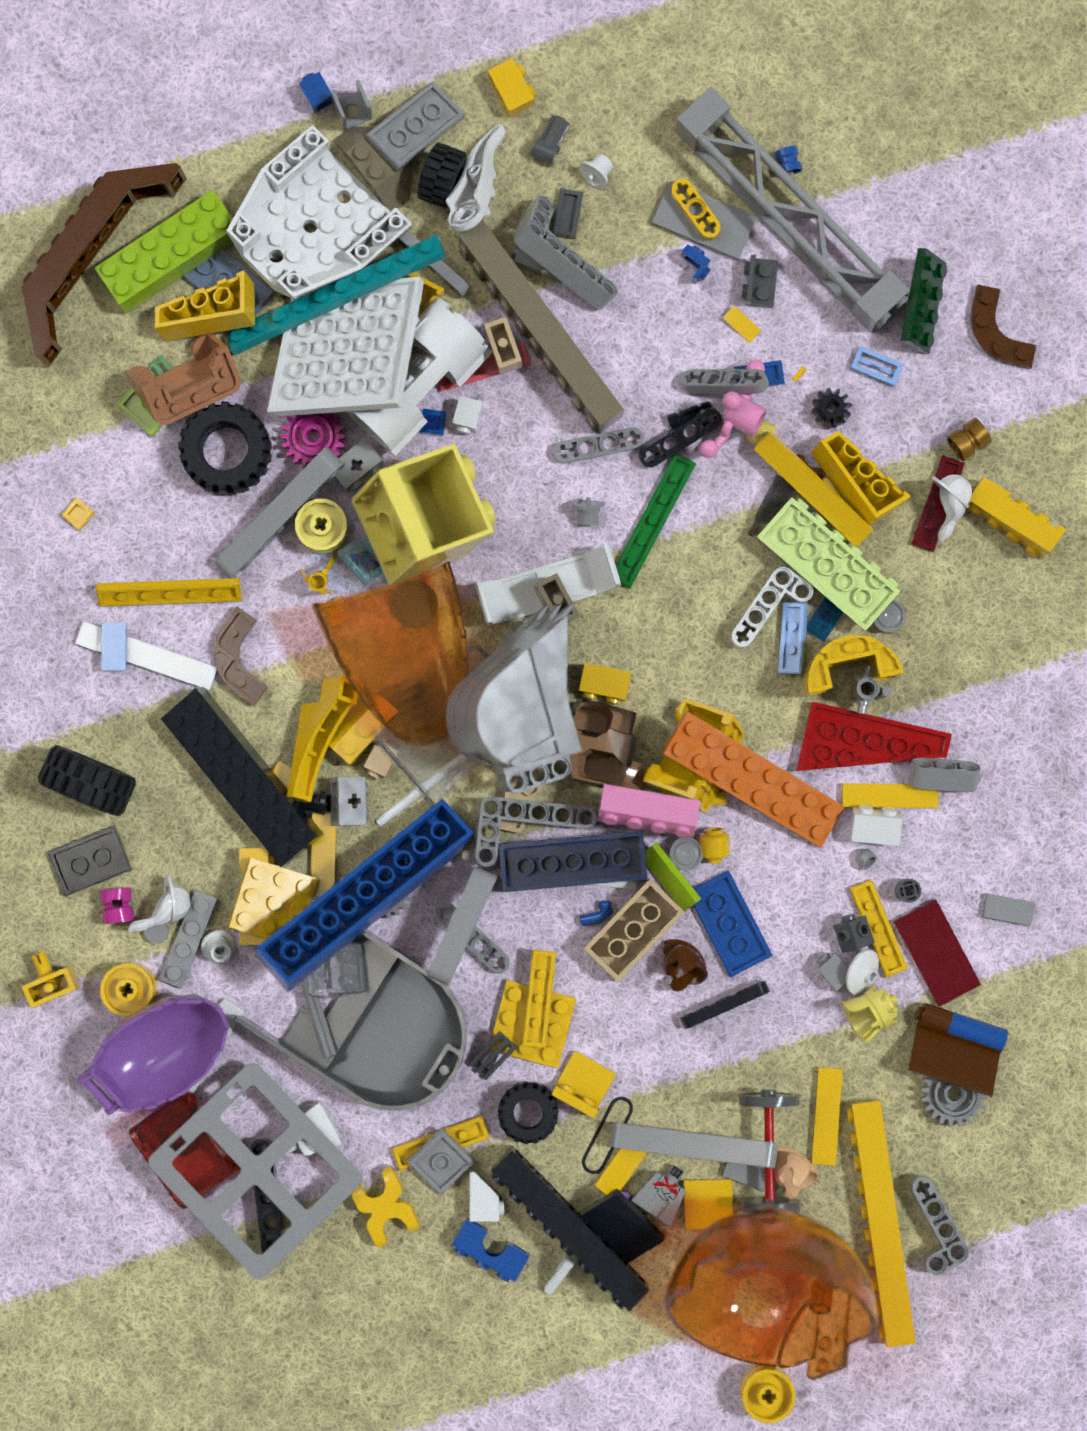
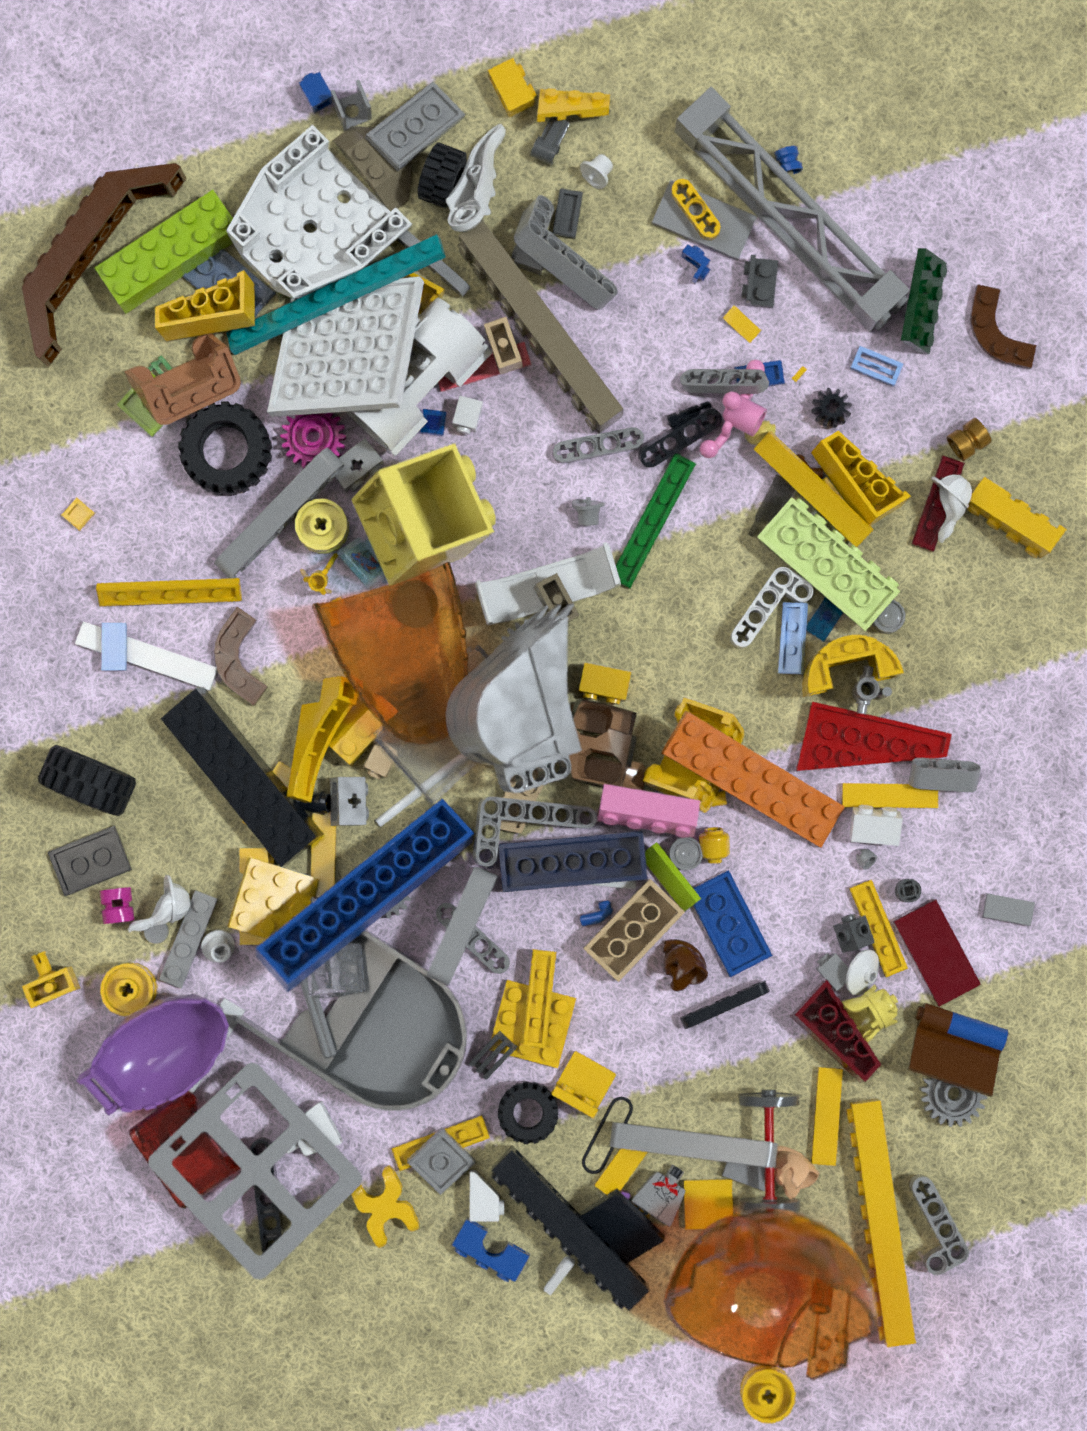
none -> yellow wing [537,88,610,122]
none -> dark red wedge [790,980,881,1083]

